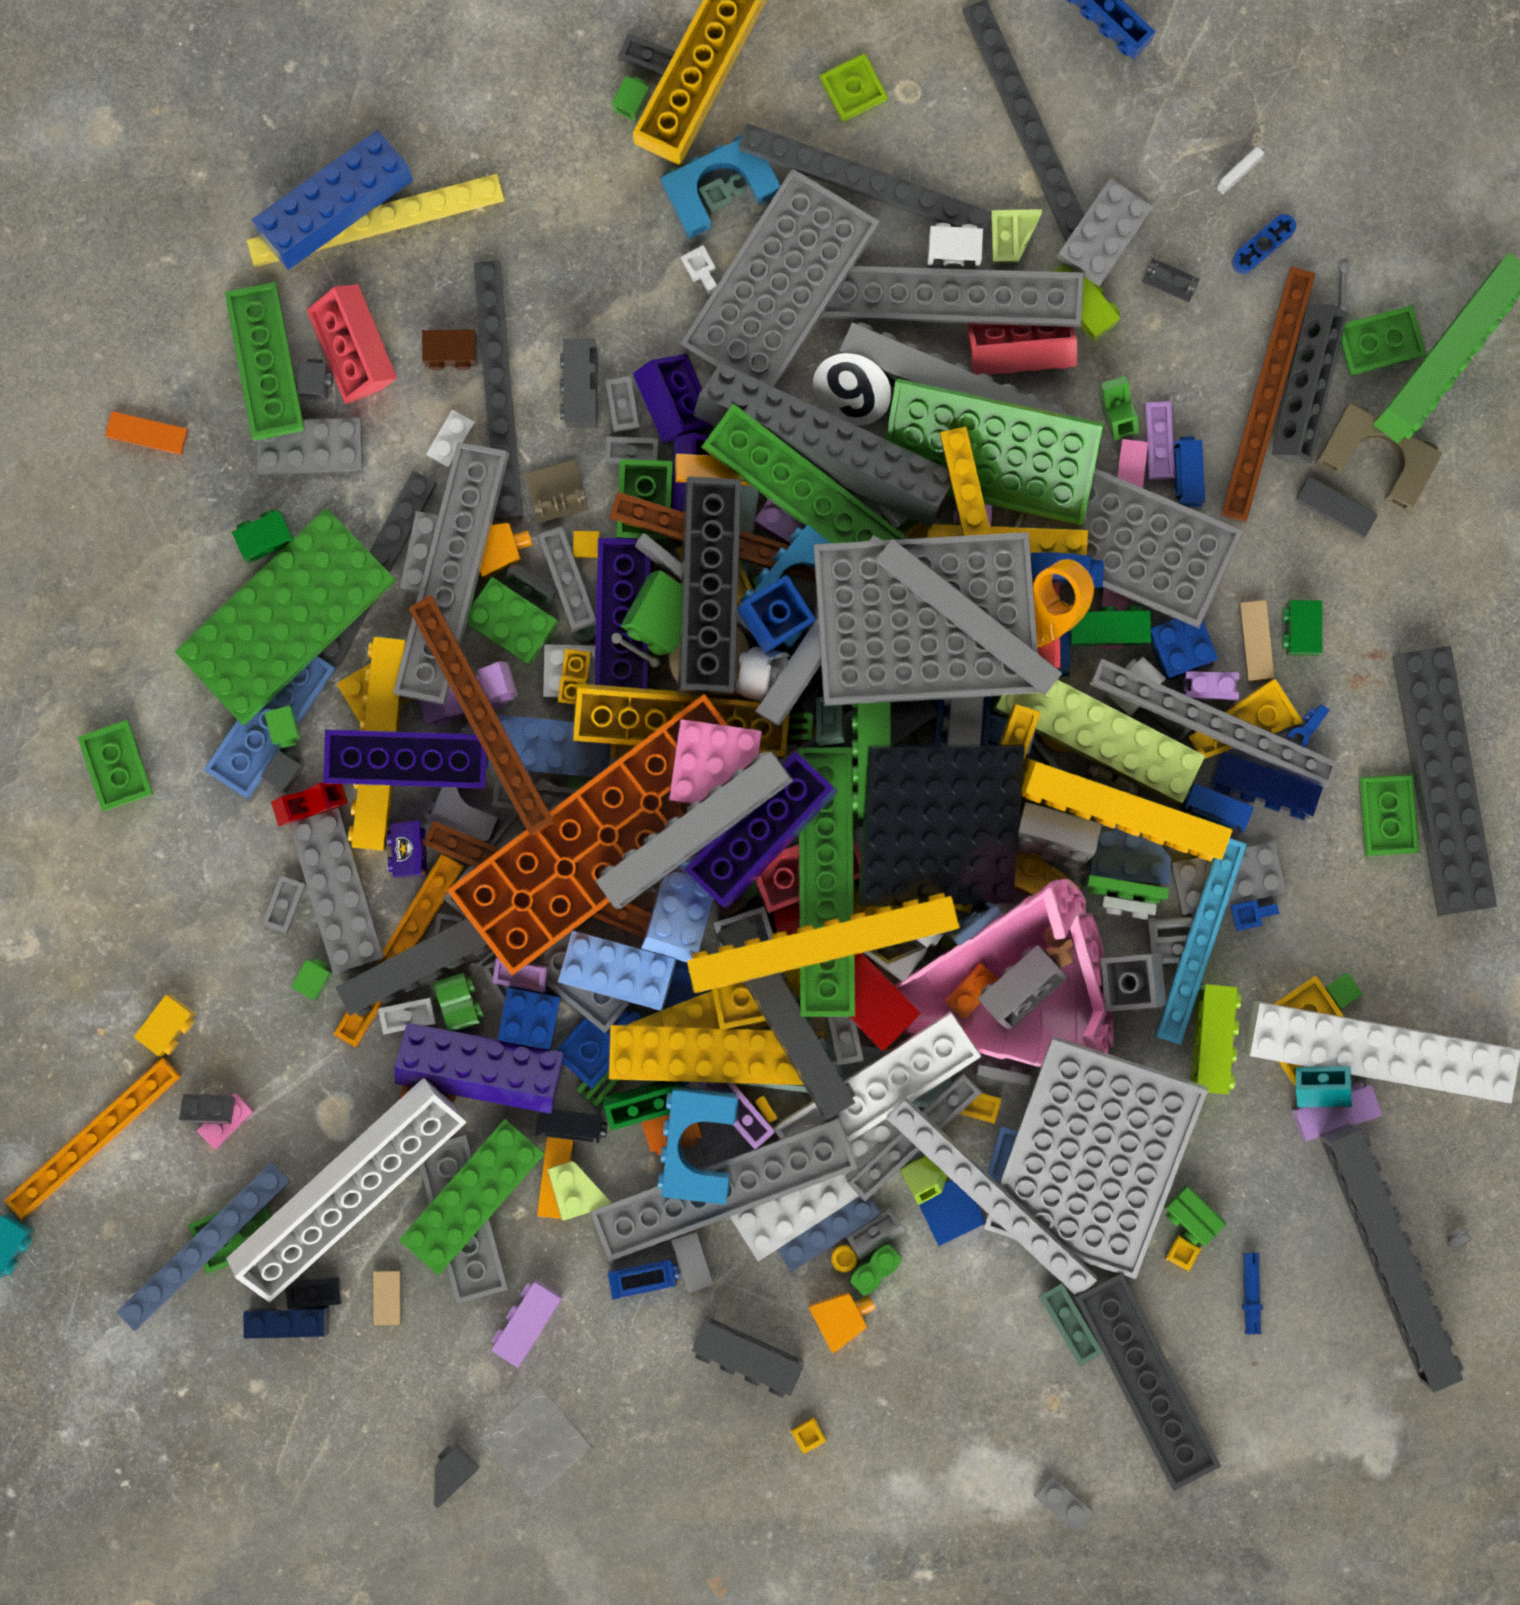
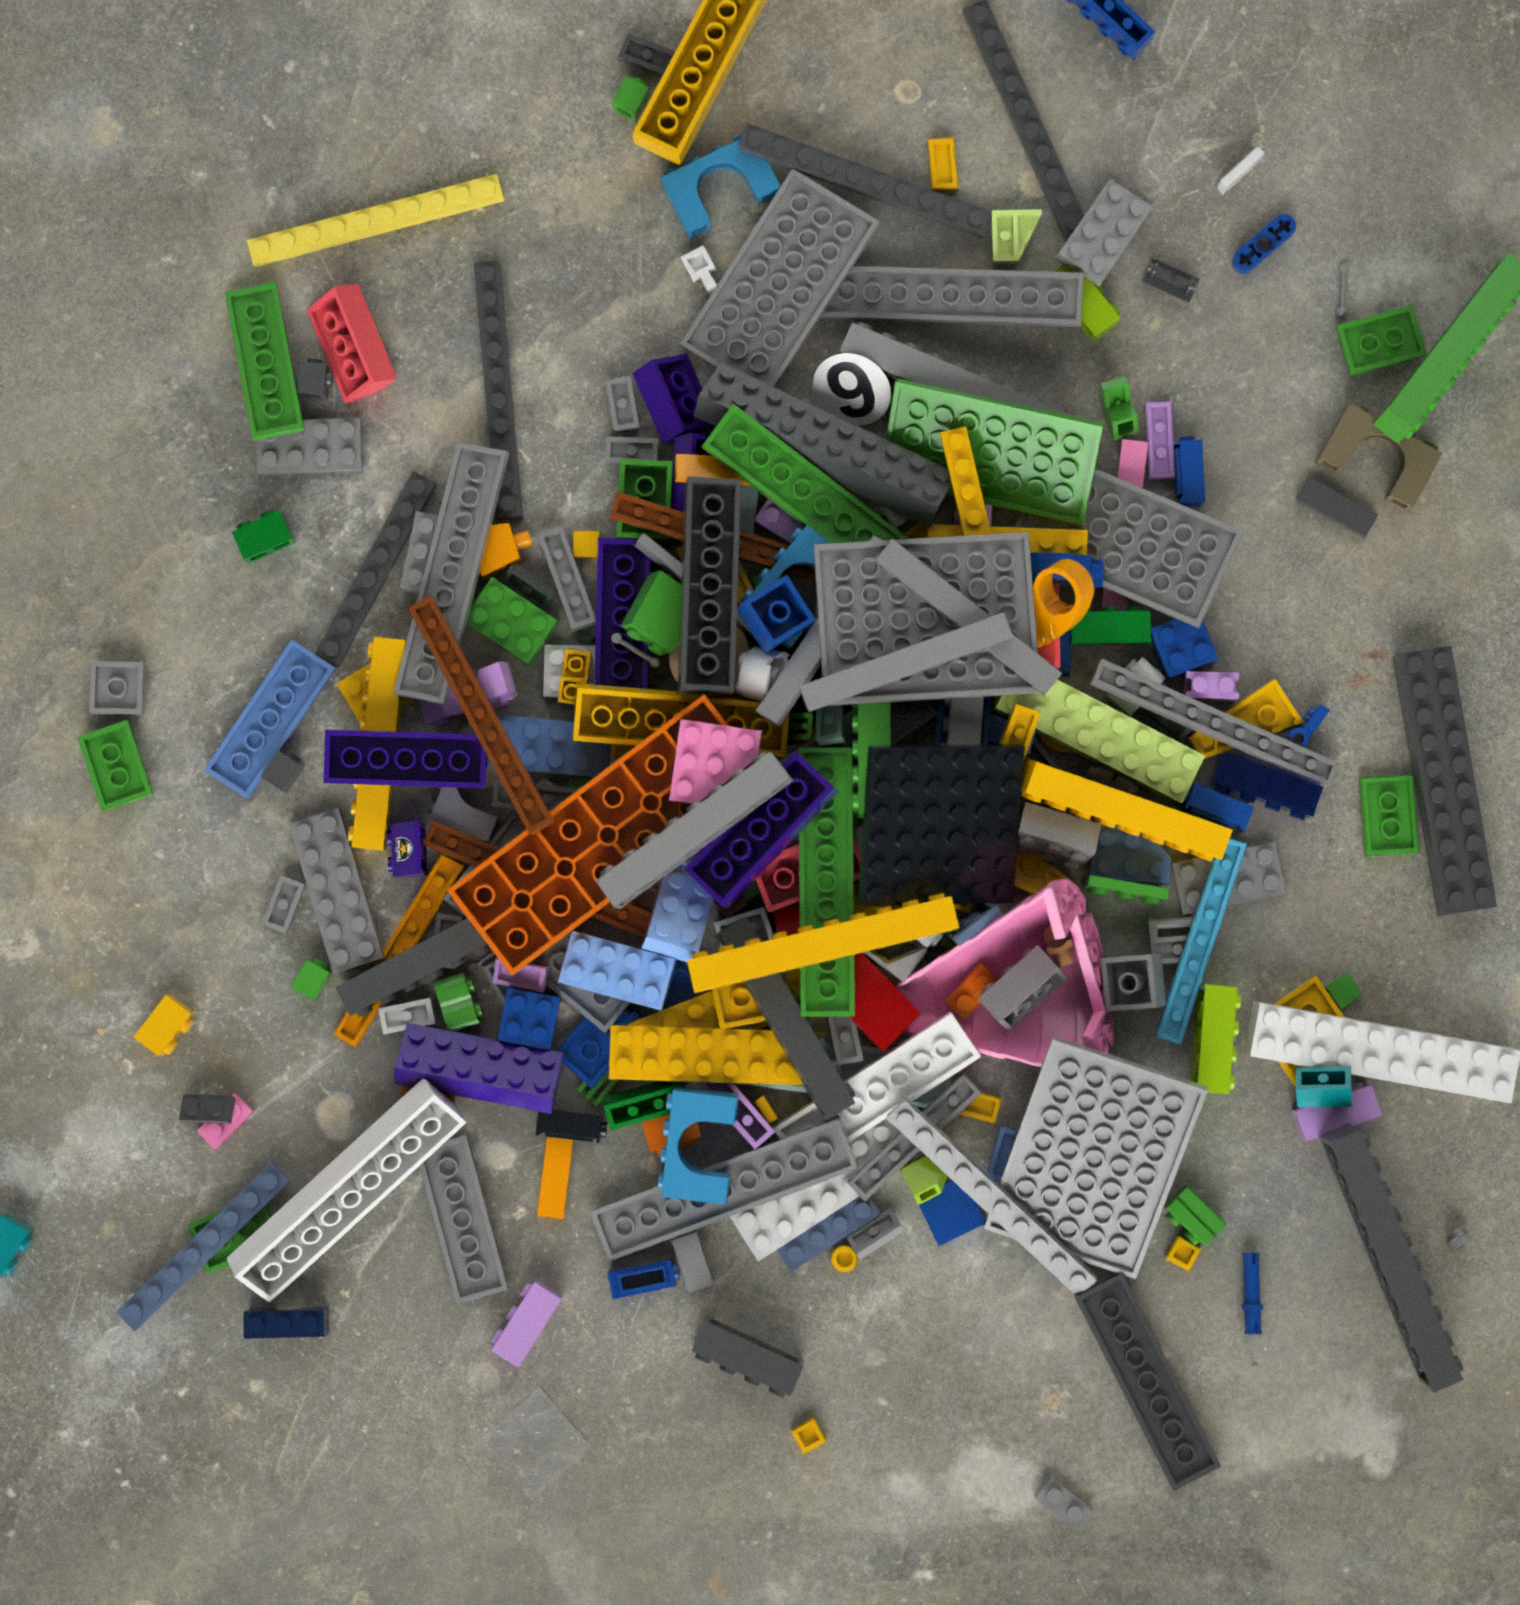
light orange tile [4,1057,182,1221] -> none
orange tile [105,411,189,455] -> none
bright green plate [174,507,397,725] -> none
blue brick [251,130,413,270] -> none
bright green brick [264,706,302,748] -> none
red brick [271,782,348,827] -> none
black plate [286,1277,342,1309] -> none
tan tile [373,1270,401,1325] -> none
bright green plate [399,1119,546,1276] -> none
reddish brown brick [422,329,477,371] -> none
white plate [426,410,476,469] -> none
dark grey slope [434,1444,479,1509] -> none
dark tan hinge [525,460,589,523] -> none
yellowish green wing [547,1161,611,1221] -> none
dark grey wedge [560,339,598,428] -> none
sand green plate [697,174,747,214] -> none
light orange torso [808,1292,876,1353] -> none
lime tile [819,53,888,123] -> none
bright green brick [850,1242,902,1296] -> none
white brick [926,223,983,270] -> none
coral slope [966,323,1077,376] -> none
light grey plate [975,1060,1031,1086] -> none
sand green plate [1038,1282,1103,1367] -> none
white plate [1100,896,1157,920] -> none
dark orange plate [1220,266,1316,523] -> none
blue plate [1230,900,1280,932] -> none
tan tile [1239,600,1275,682] -> none
dark grey brick [1271,304,1348,463] -> none
green brick [1282,600,1322,656] -> none
none -> light grey plate [89,661,146,715]
none -> light grey tile [799,612,1013,712]
none -> yellow tile [927,137,958,192]

